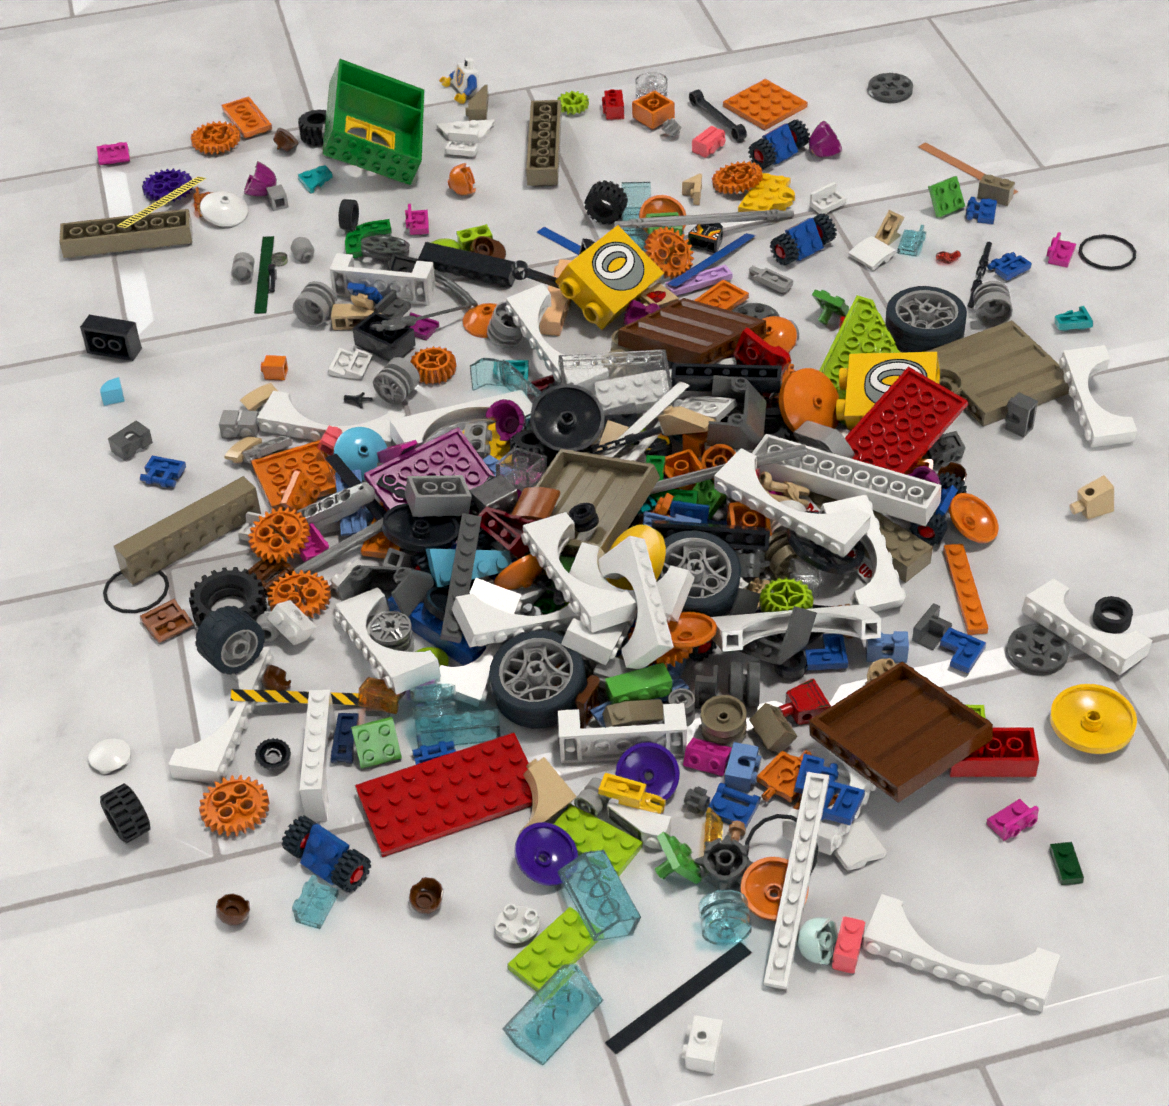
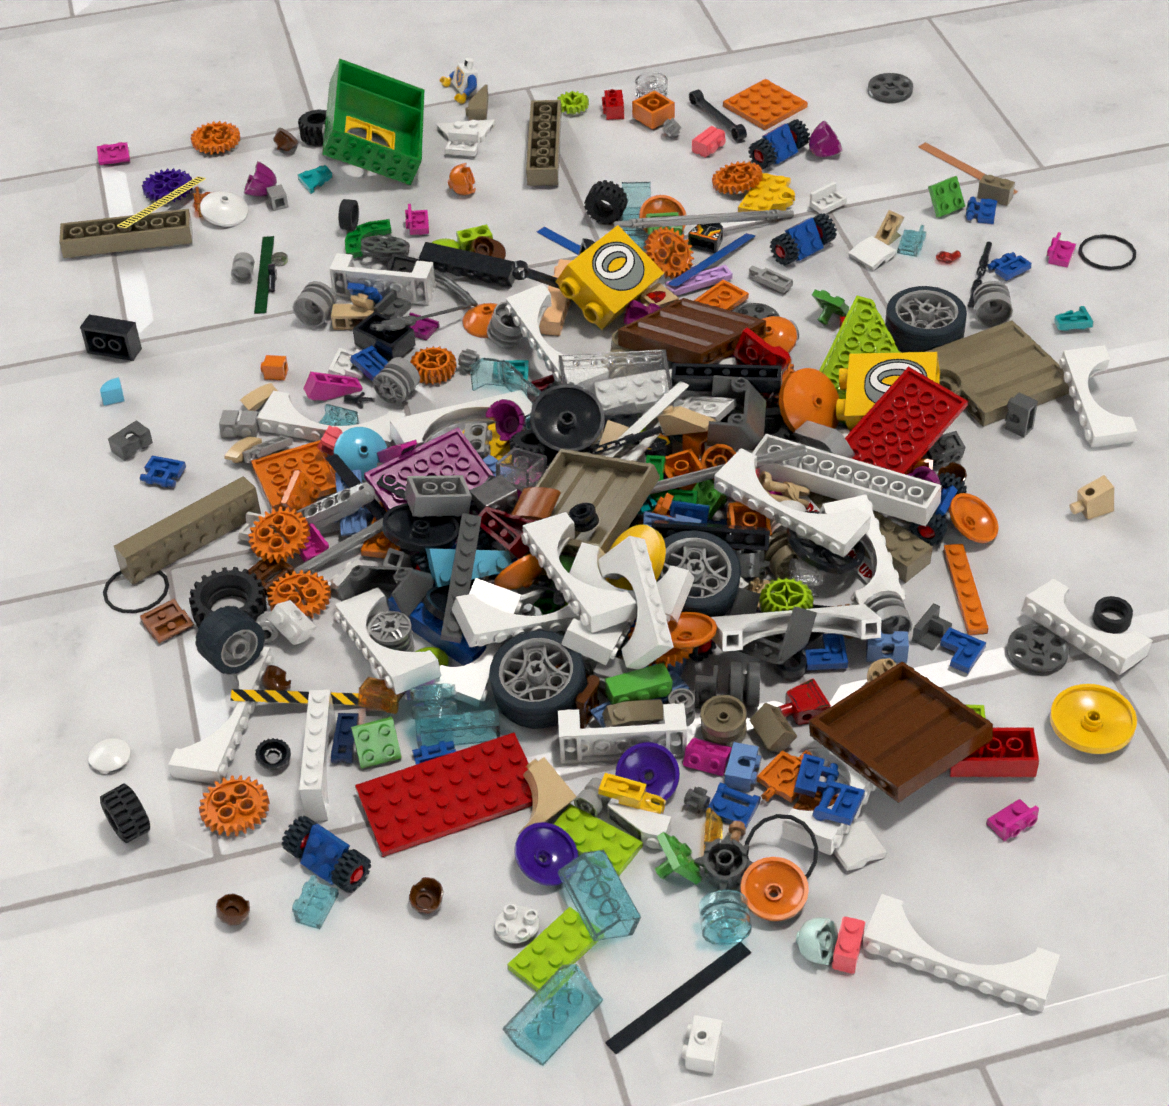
orange plate [222,96,272,138] -> none
light grey head [291,237,315,261] -> none
tan slope [682,174,702,205] -> none
white plate [764,772,829,990] -> none
dark green plate [1049,842,1084,885] -> none
none -> dark pink slope [303,371,363,401]
none -> clear light blue bracket [319,404,359,426]
none -> blue plate [350,346,388,381]
none -> light grey gear [458,349,480,371]
none -> light grey wheel [864,591,913,634]

